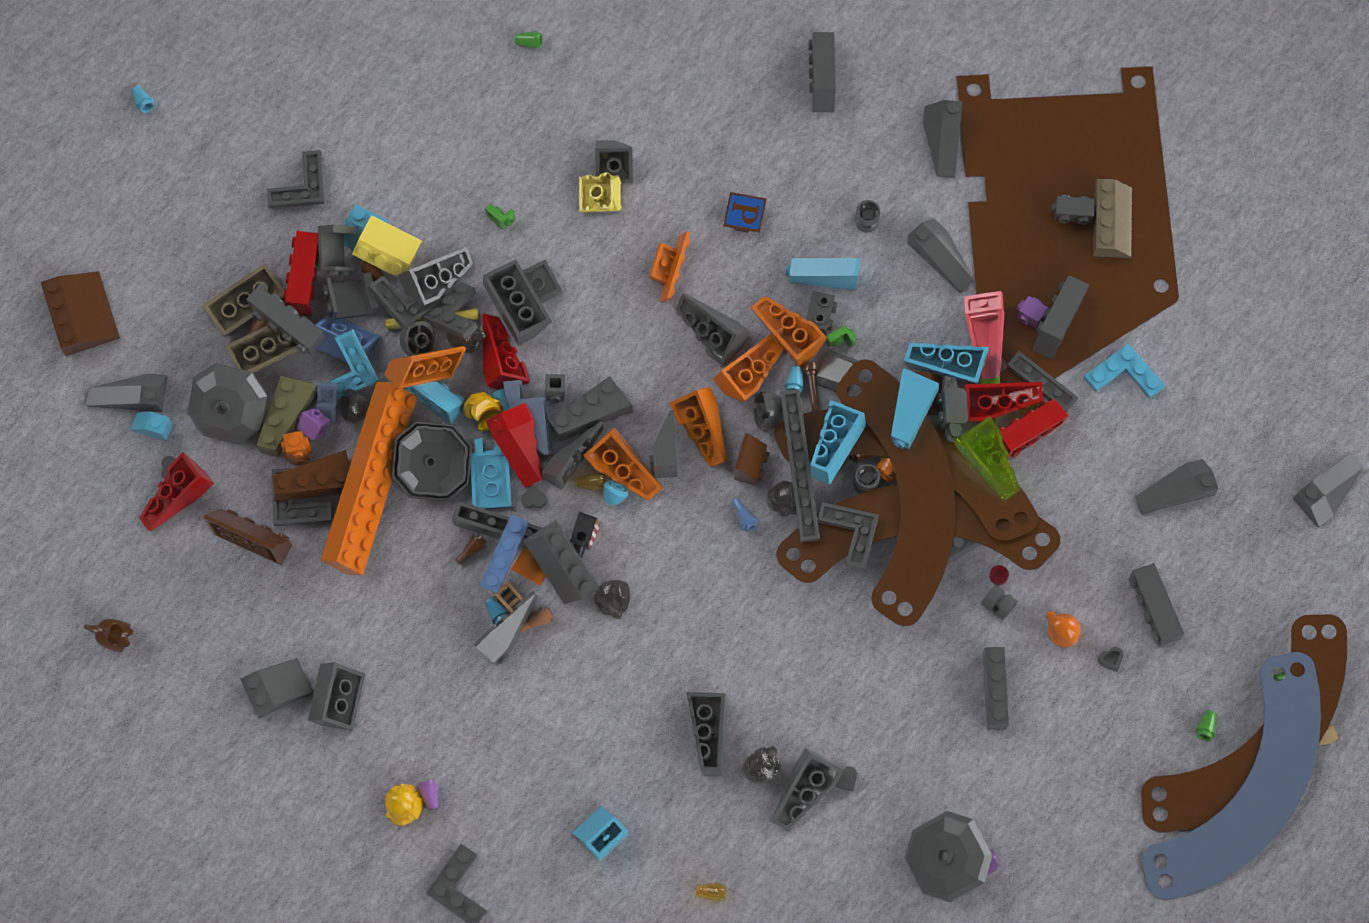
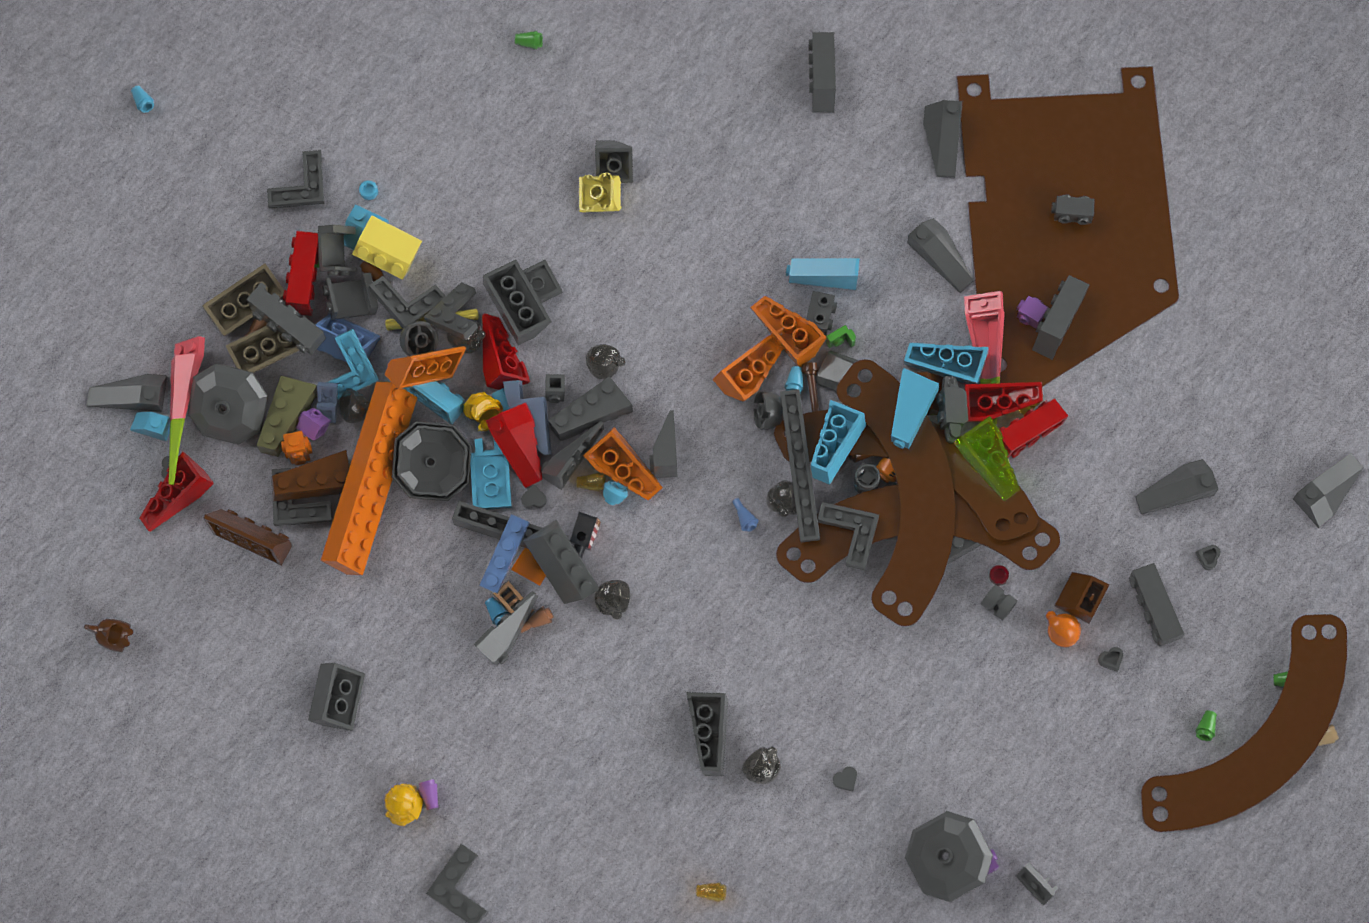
reddish brown slope [41,271,120,356] -> none
dark grey slope [240,658,313,719] -> none
dark grey wedge [398,247,473,306] -> none
reddish brown cone [455,534,487,565] -> none
bright green bracket [485,203,515,230] -> none
medium azure slope [572,806,629,862] -> none
orange bracket [648,231,690,303] -> none
orange wedge [670,386,727,467] -> none
dark grey wedge [676,293,750,366] -> none
piece [723,192,767,233] -> none
reddish brown slope [734,433,770,486] -> none
dark grey wedge [770,747,844,831] -> none
dark grey wheel [855,200,880,233] -> none
dark grey brick [983,647,1009,730] -> none
dark grey plate [1007,351,1078,413] -> none
medium azure plate [1084,343,1165,399] -> none
dark tan slope [1093,179,1132,258] -> none
sand blue piece [1142,652,1321,900] -> none
none -> coral plate [169,336,205,485]
none -> medium azure tile [359,180,378,200]
none -> clear smoke piece [586,344,626,379]
none -> dark grey plate [1016,863,1058,906]
none -> reddish brown slope [1054,572,1109,624]
none -> dark grey tile [1195,545,1221,570]

